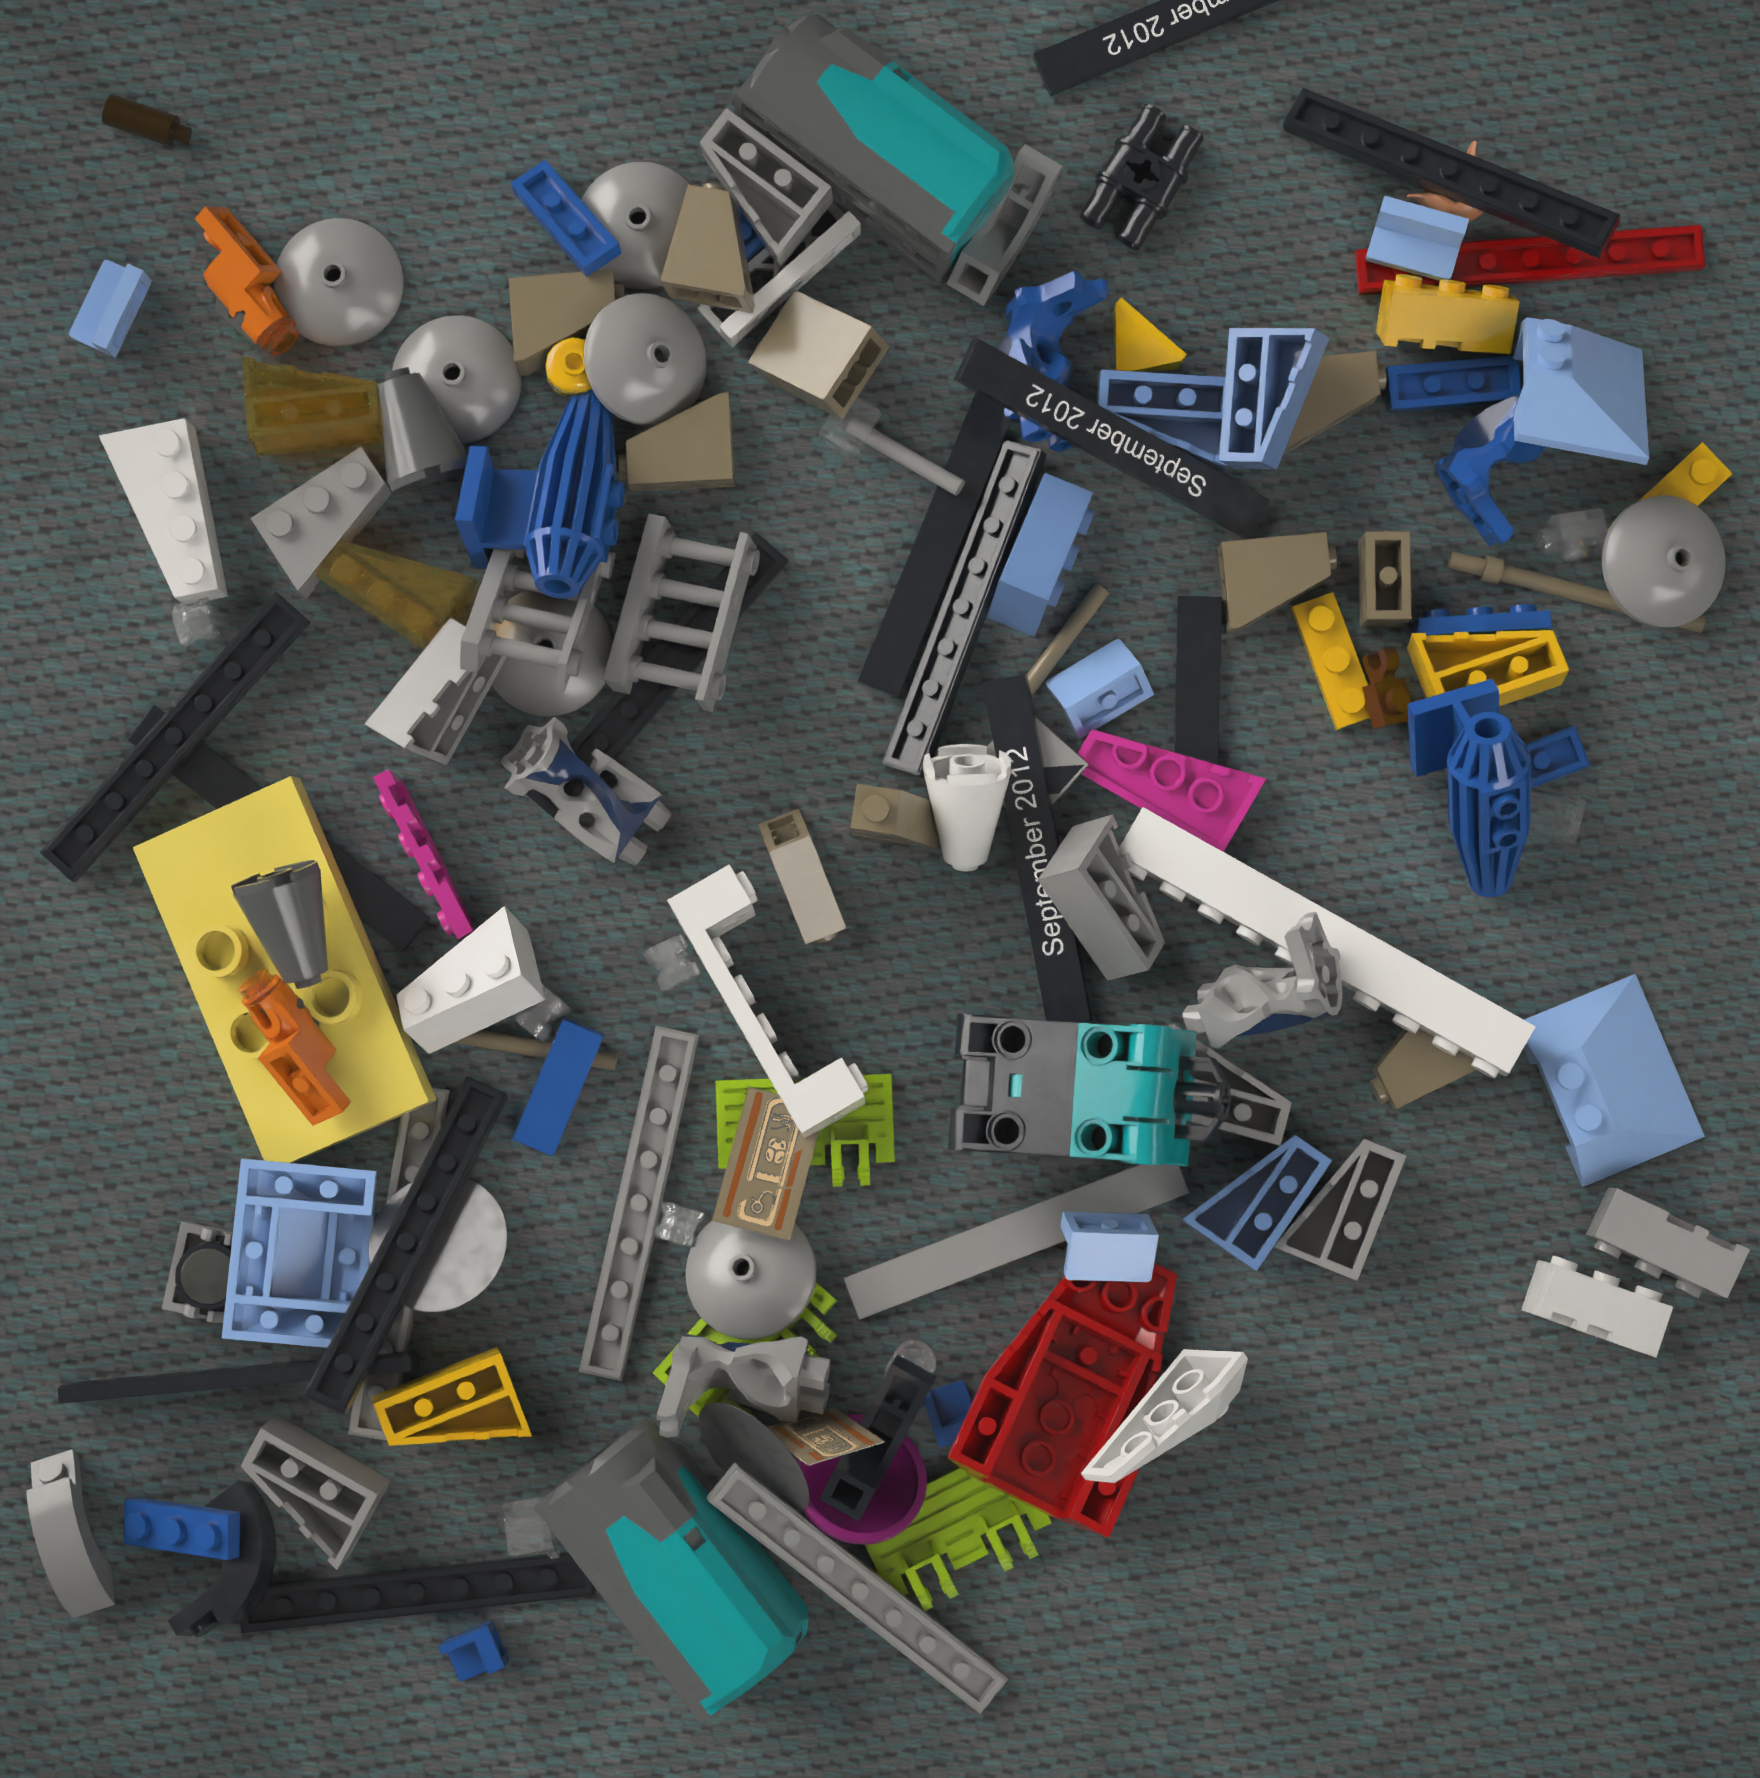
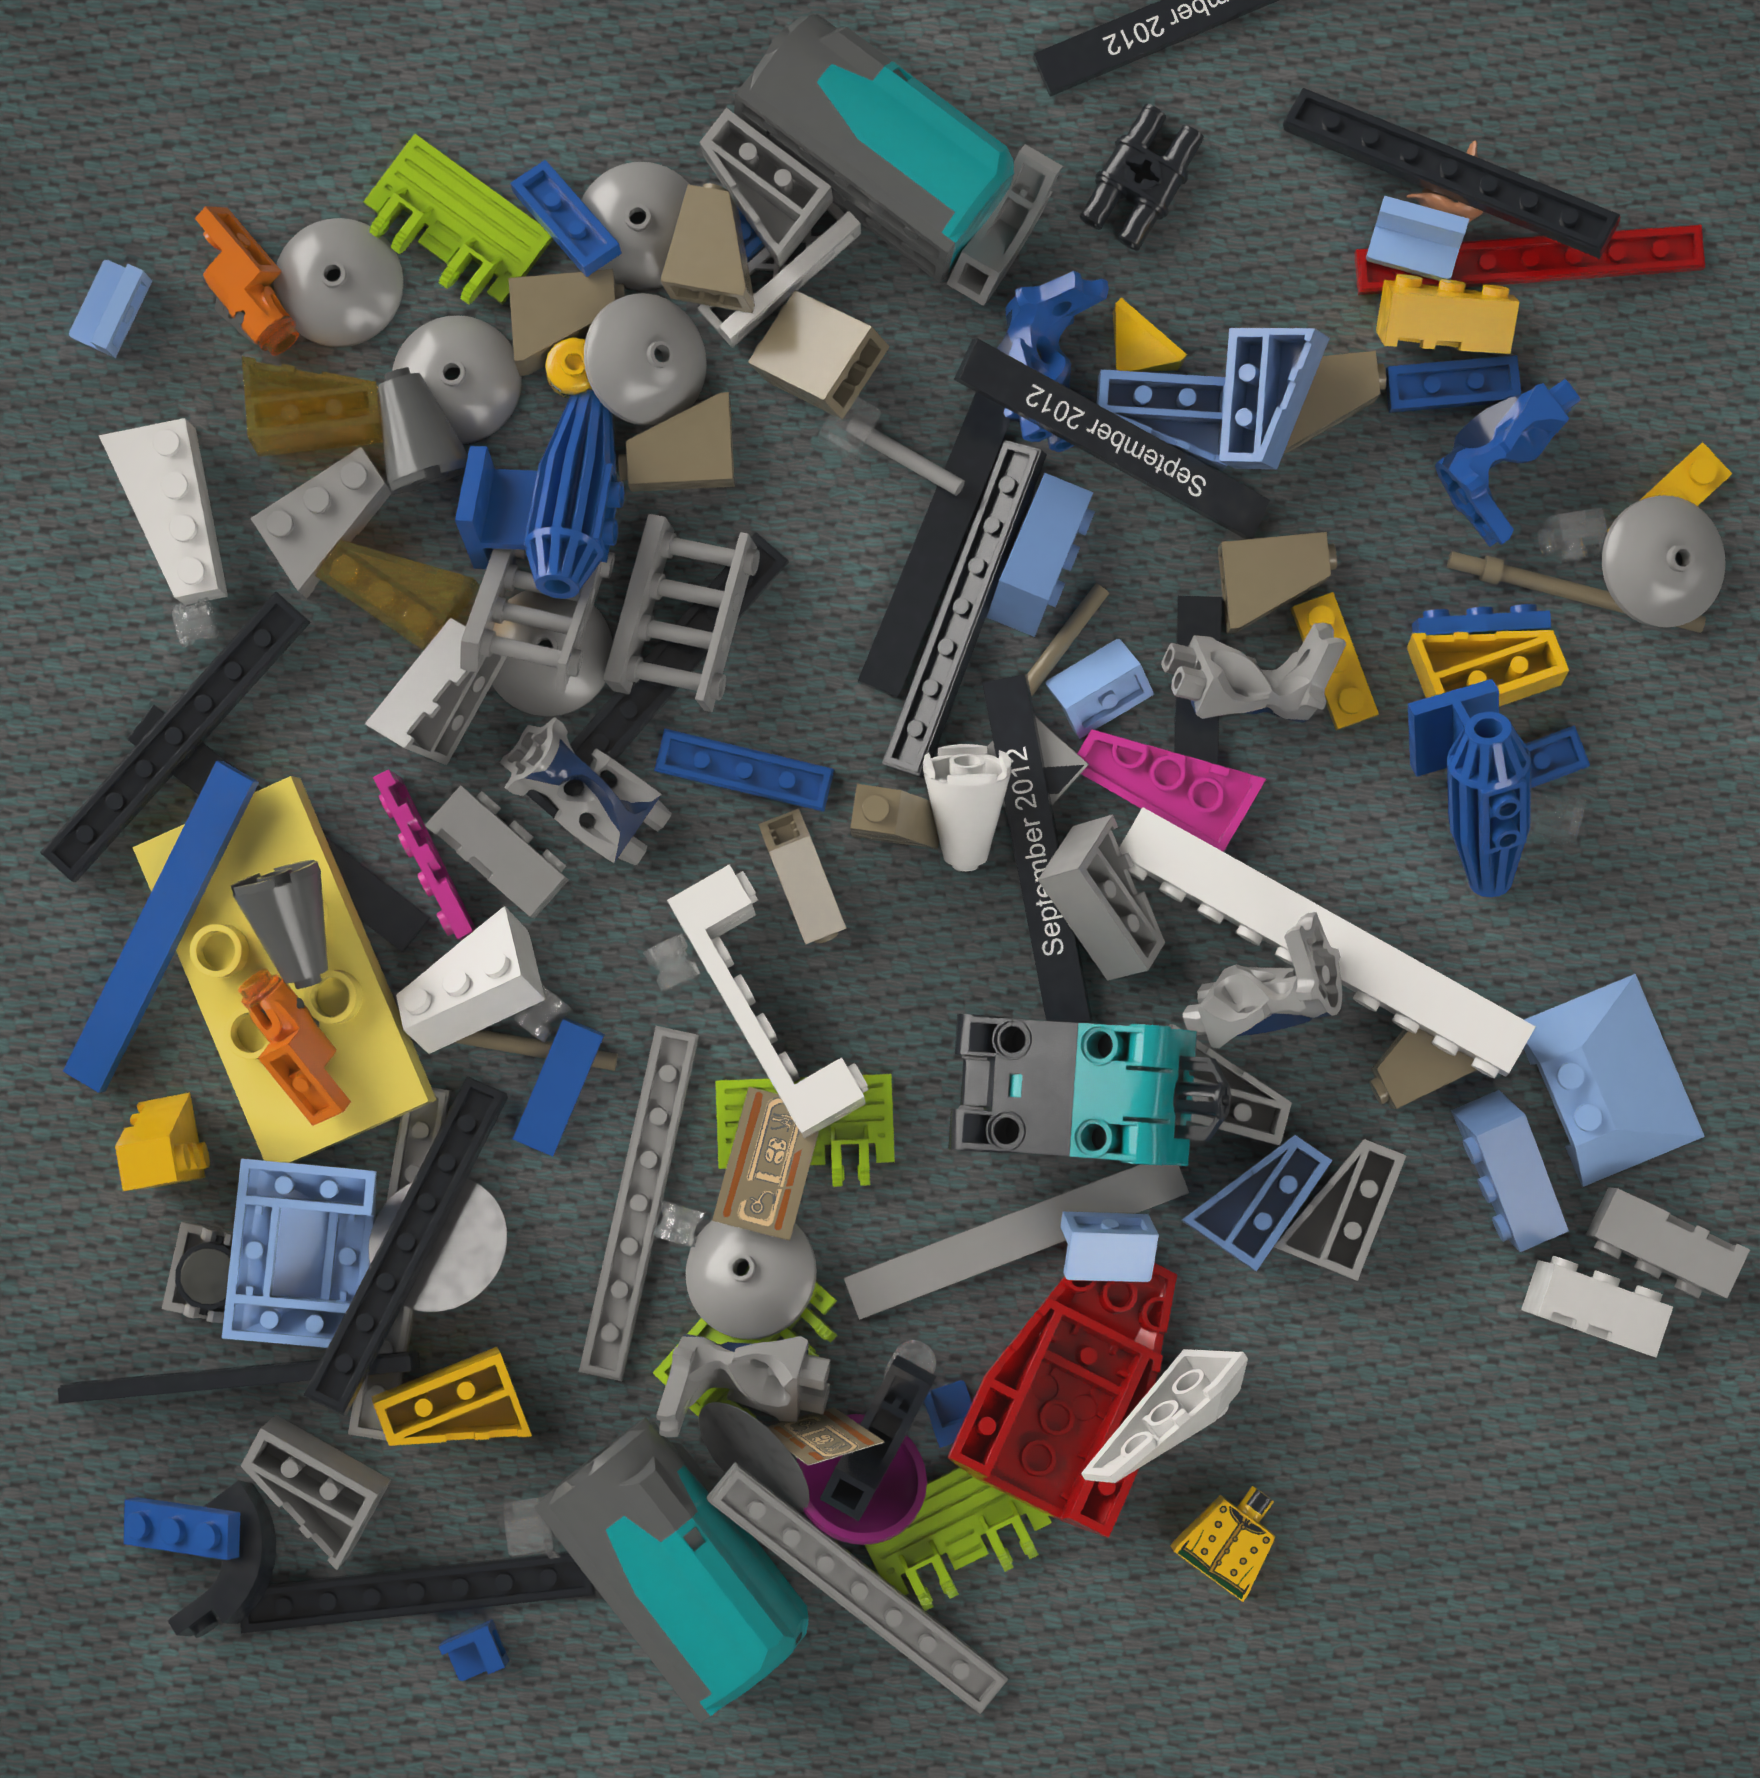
light grey arch [26,1449,115,1618] -> none
dark brown cylinder [102,94,192,146] -> none
dark tan brick [1358,531,1412,627] -> none
reddish brown plate [1362,648,1411,730] -> none
light blue slope [1513,317,1649,465] -> none
none -> blue tile [63,761,259,1093]
none -> yellow wedge [115,1092,210,1191]
none -> lime hinge [363,134,553,305]
none -> light grey wedge [425,785,569,919]
none -> blue tile [654,728,835,812]
none -> light grey hips [1161,623,1346,723]
none -> yellow torso [1170,1486,1275,1602]
none -> medium blue wedge [1451,1090,1569,1252]

